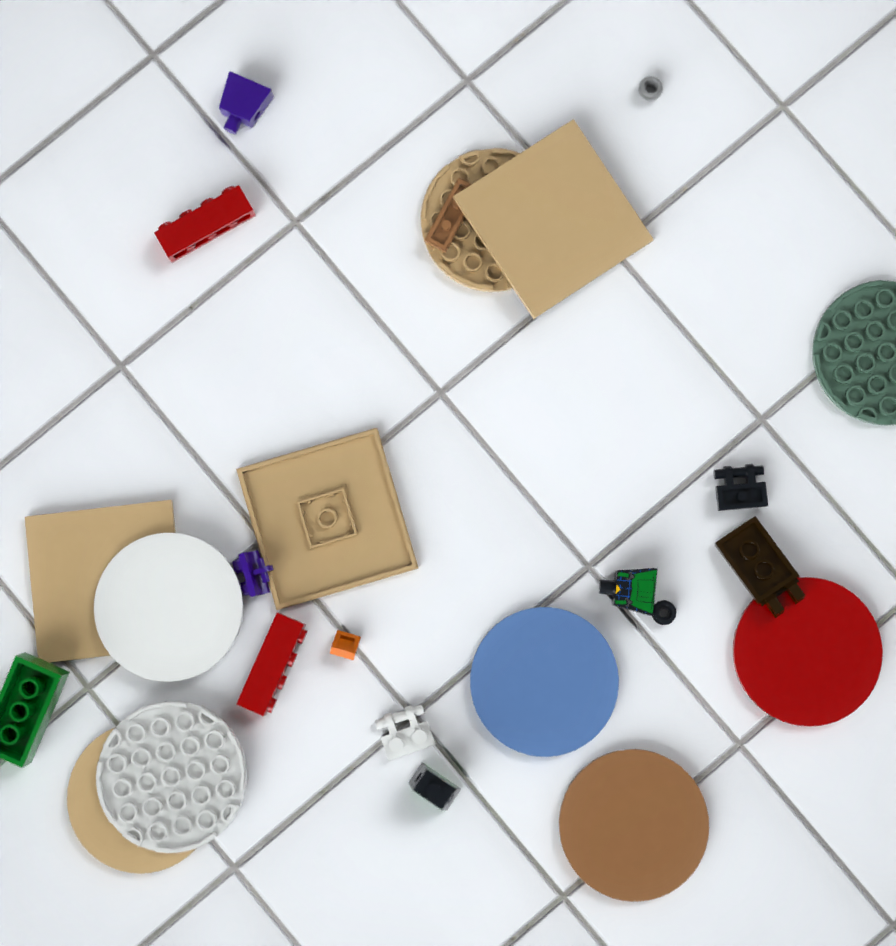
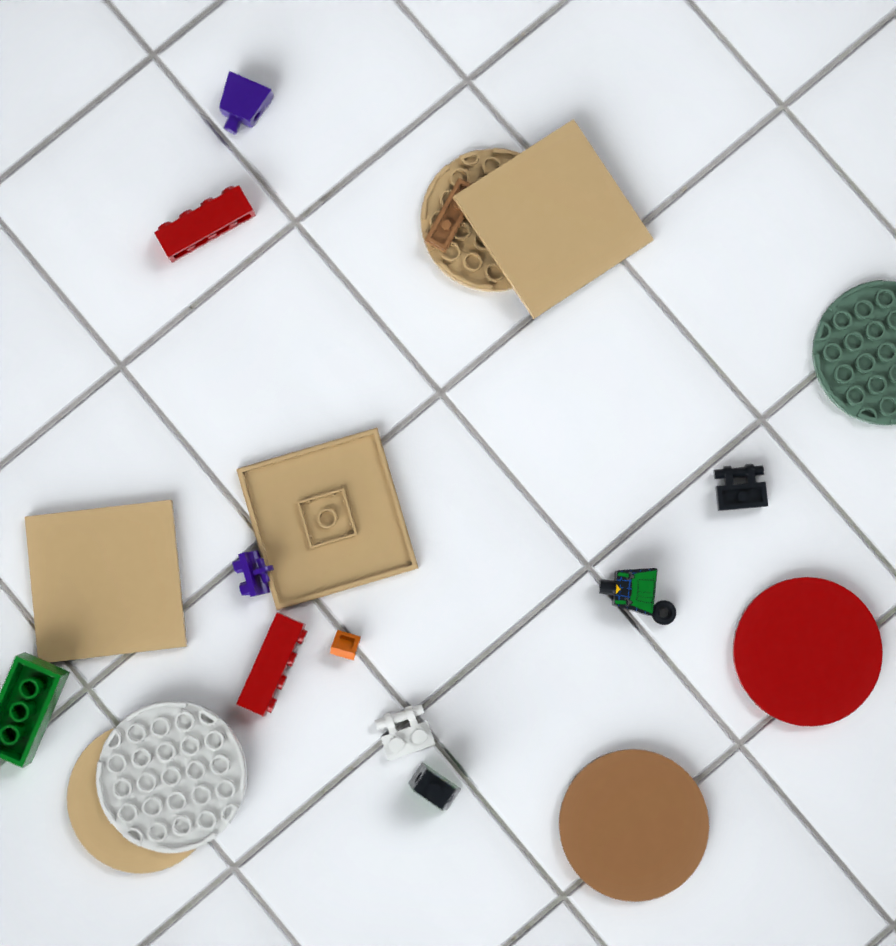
white tile [94,533,244,682] -> none
medium blue tile [470,607,619,757] -> none
light grey plate [638,76,663,101] -> none
dark brown tile [715,516,805,618] -> none

